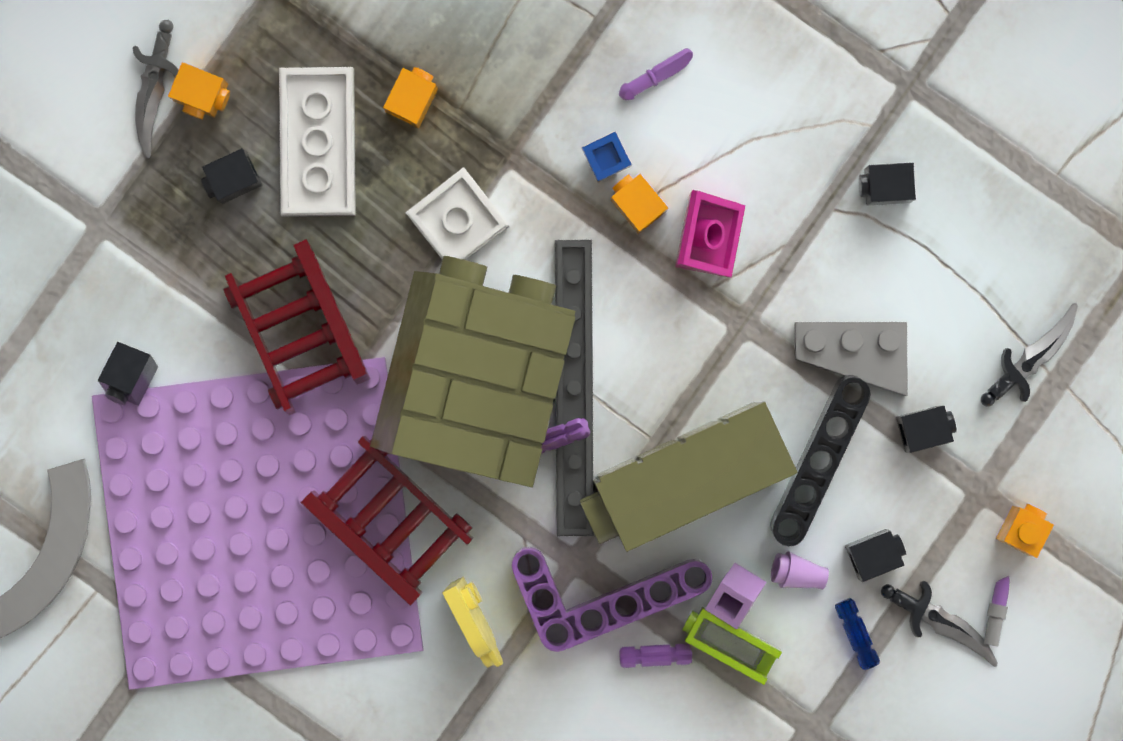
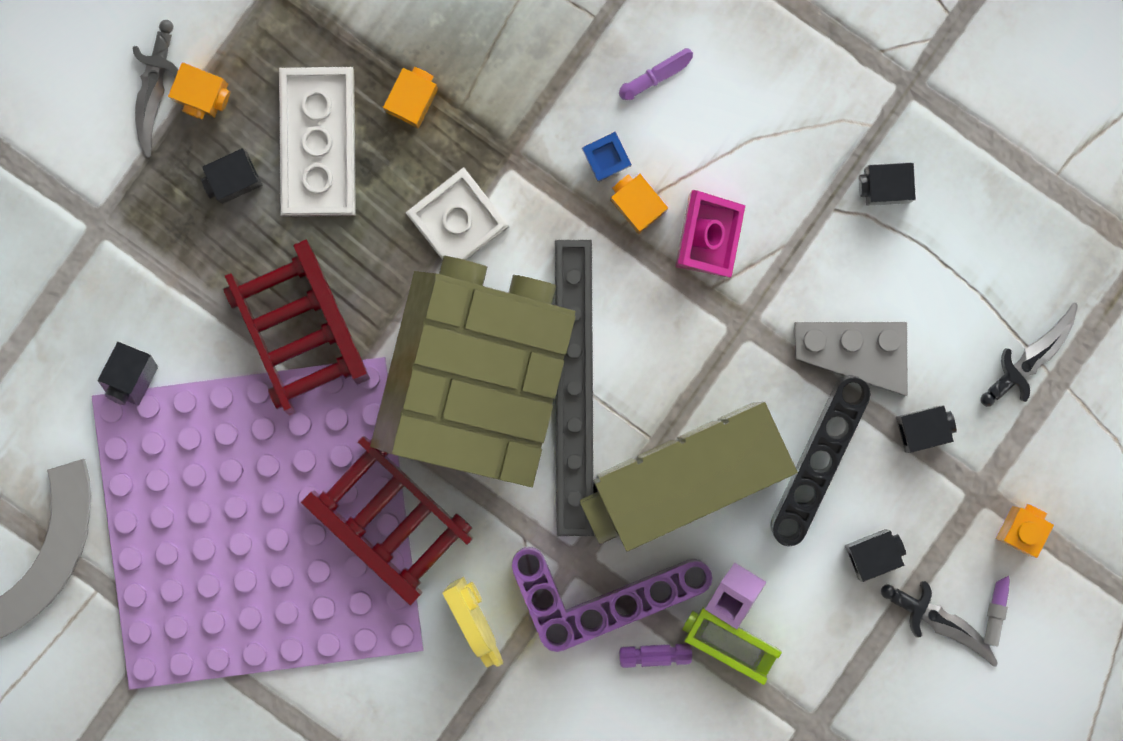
medium lavender axle [541,418,590,454] -> none
lavender cone [771,551,829,590] -> none
clear blue axle [835,598,880,670] -> none

